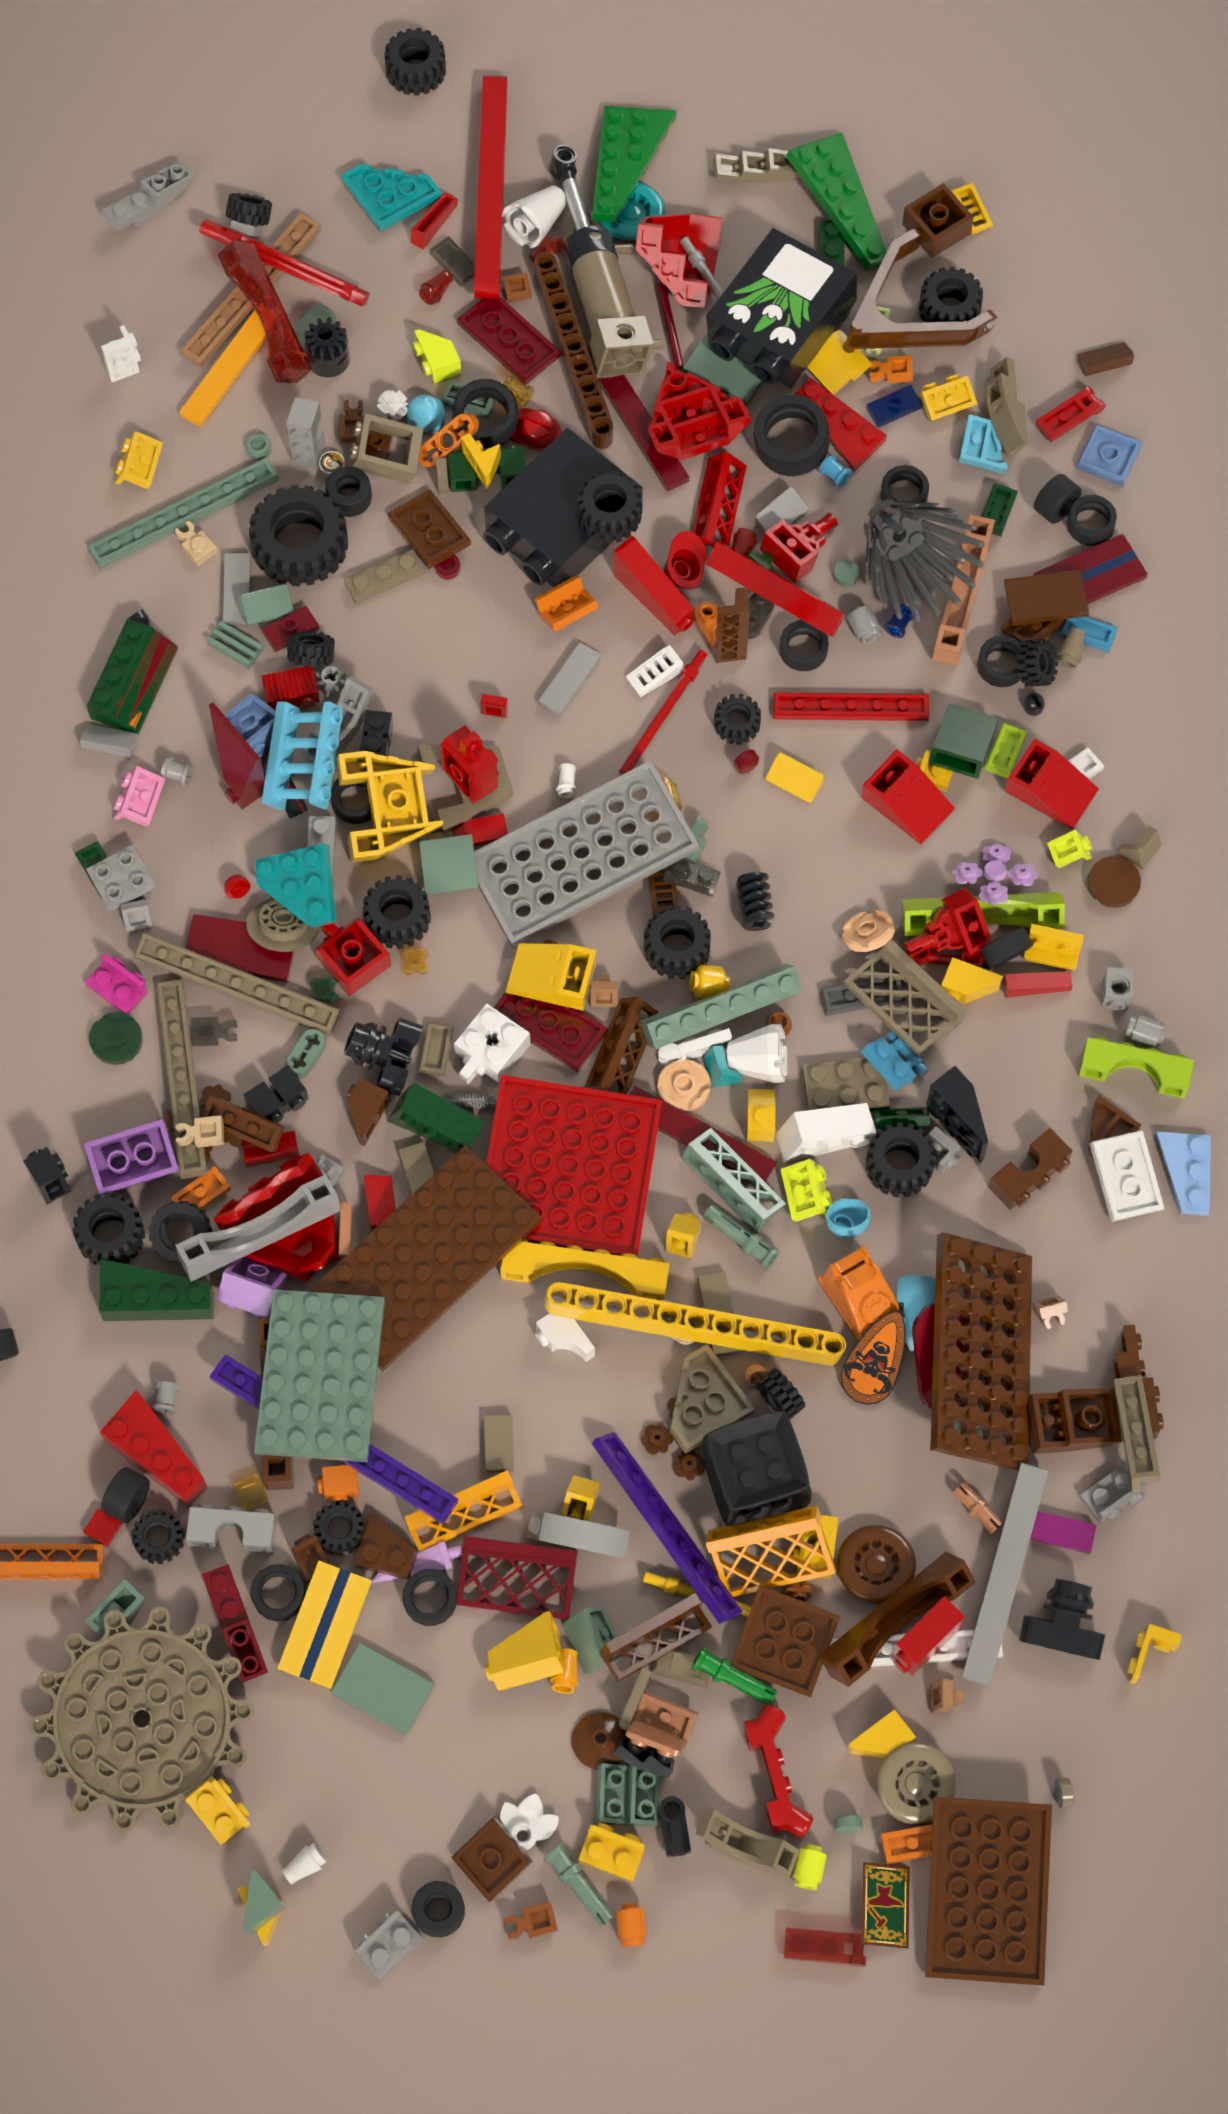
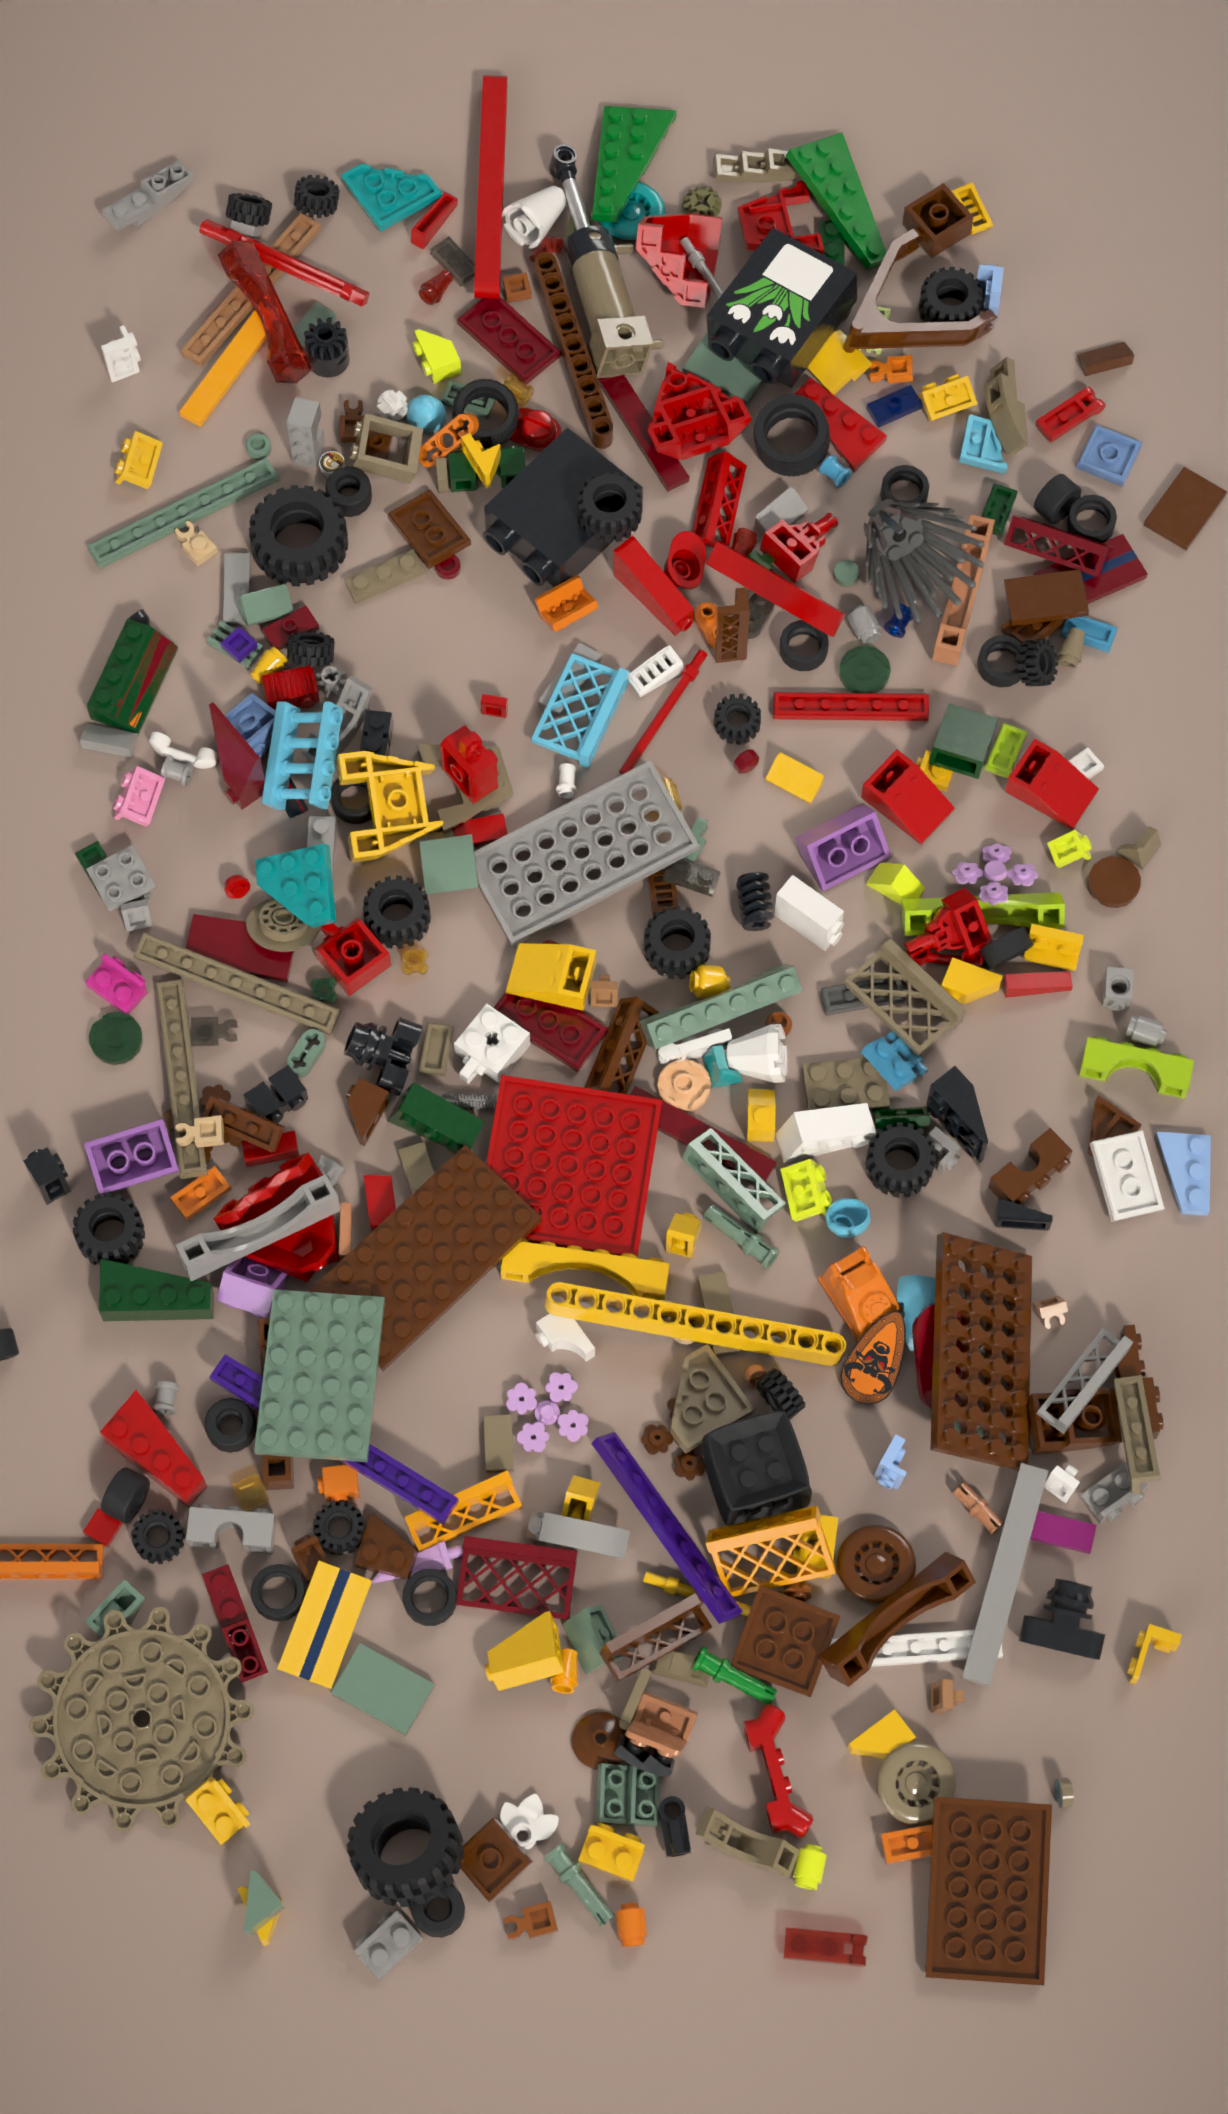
black tyre [148,1201,212,1262] -> none
white cone [282,1843,327,1884] -> none
black tyre [384,28,446,96] -> none
dark red bar [656,282,684,371] -> none
sand green tile [833,1815,863,1834] -> none
light nougat tile [842,910,895,952] -> none
sticker [861,1862,910,1949] -> none
red brick [892,1596,965,1677] -> none
black hinge [1023,693,1045,716] -> none
none -> white bar [149,732,219,769]
none -> black tyre [204,1398,257,1453]
none -> dark purple plate [220,627,258,663]
none -> yellow cone [250,646,288,685]
none -> black tyre [294,175,340,218]
none -> black tyre [347,1787,464,1907]
none -> lavender plant [506,1372,588,1453]
none -> medium azure fence [531,653,629,769]
none -> olive gear [683,186,722,217]
none -> red wing [738,180,824,255]
none -> white brick [774,875,844,951]
none -> medium lavender slope [794,803,892,891]
none -> clear green tile [839,646,891,693]
none -> neon yellow slope [866,863,925,905]
none -> light blue bracket [874,1435,907,1490]
none -> light blue bracket [977,264,1004,320]
none -> black slope [995,1199,1053,1231]
none -> dark red fence [1003,515,1113,577]
none -> light grey fence [1037,1328,1133,1434]
none -> white tile [1044,1464,1080,1503]
none -> reddish brown tile [1143,467,1227,551]

